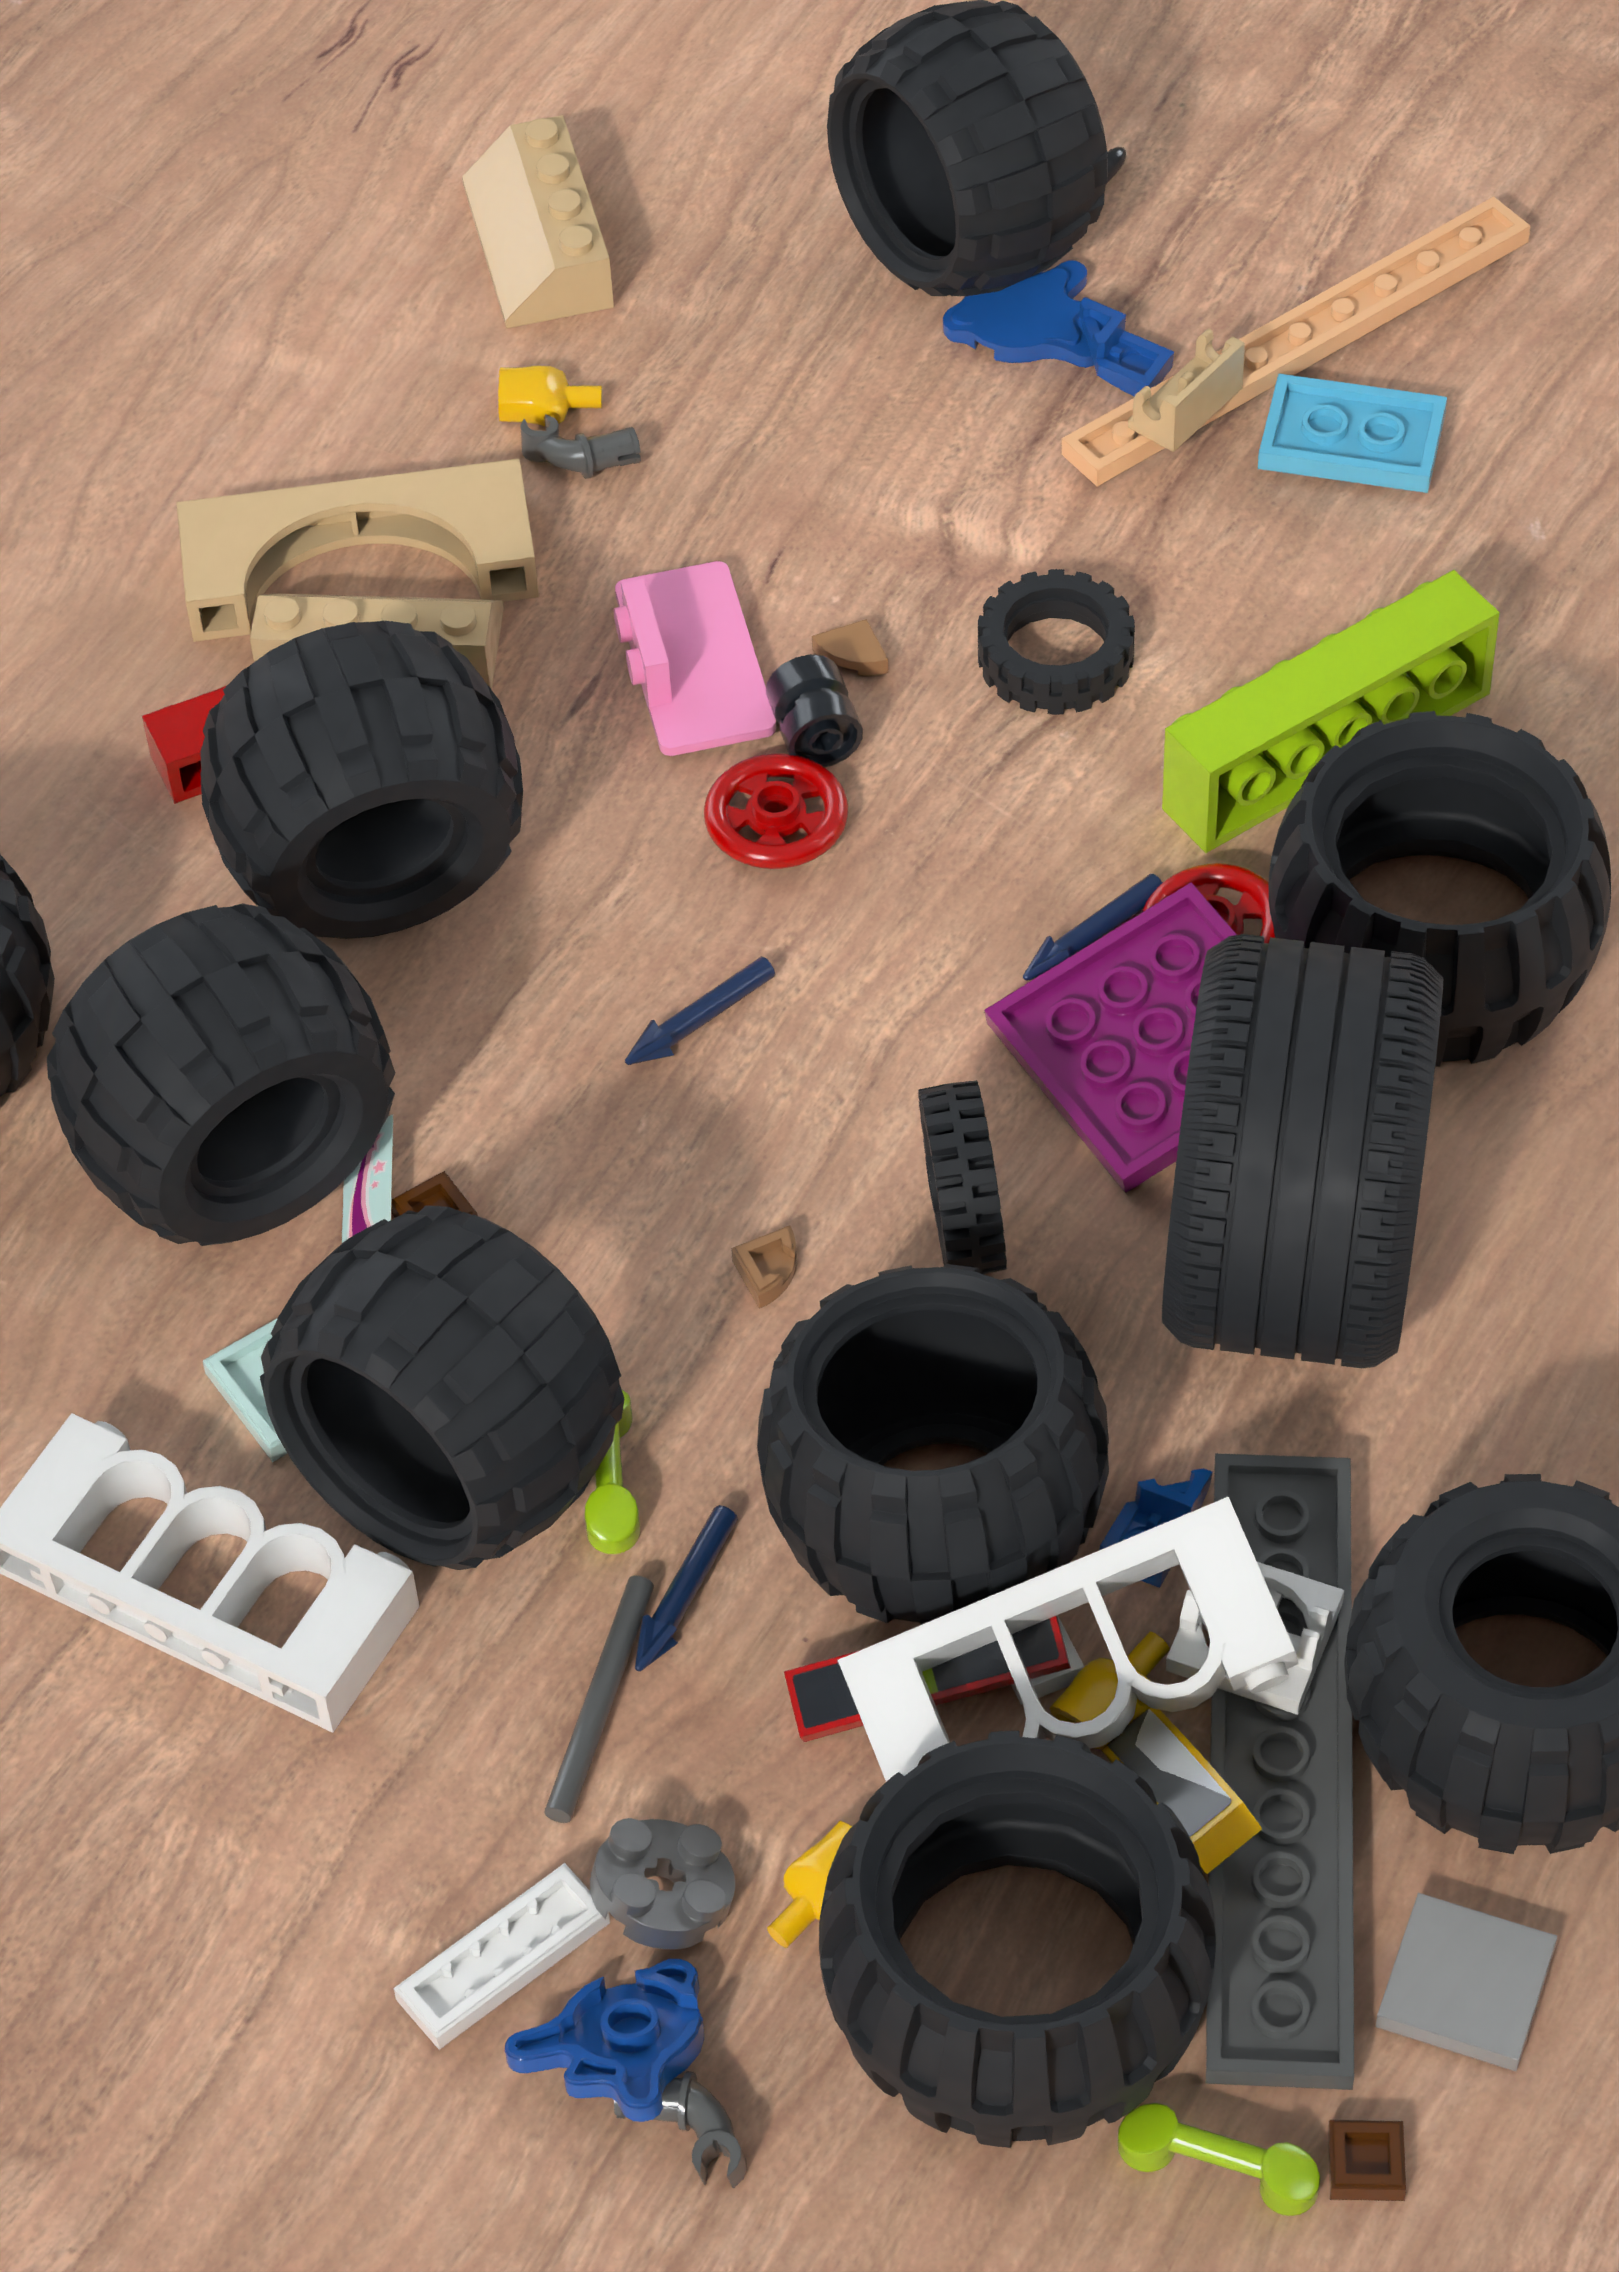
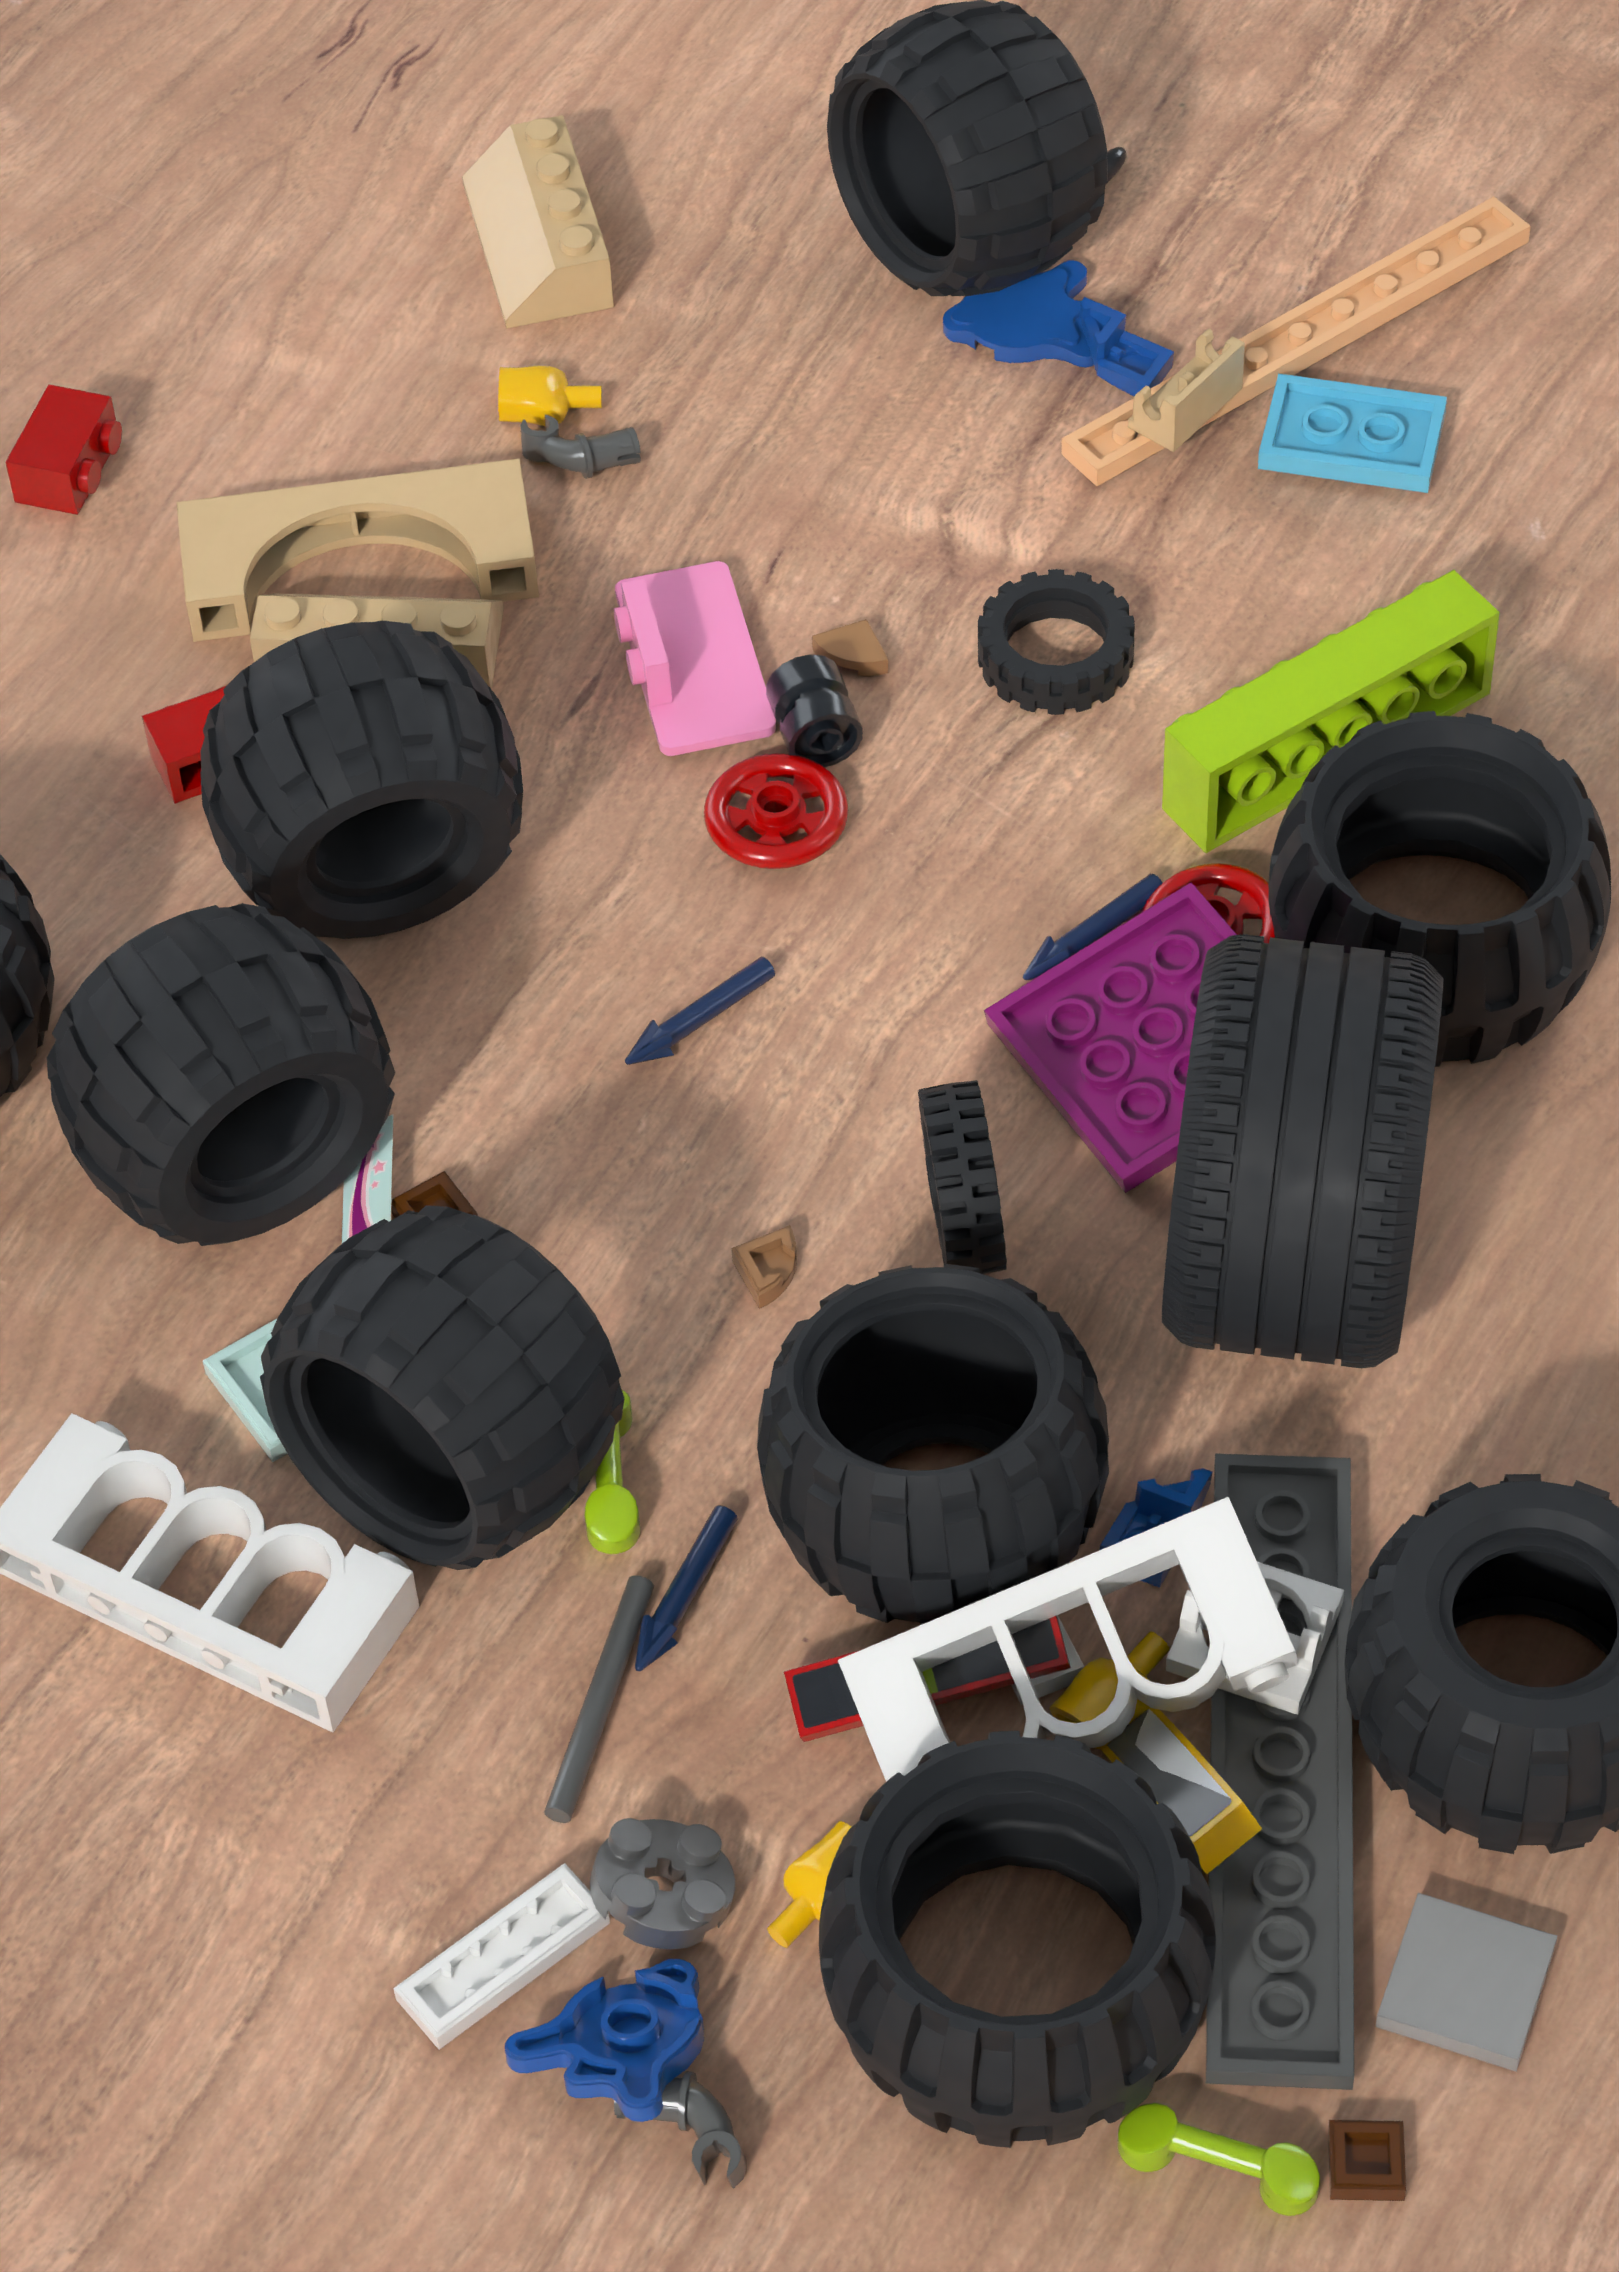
none -> red brick [5,384,122,515]

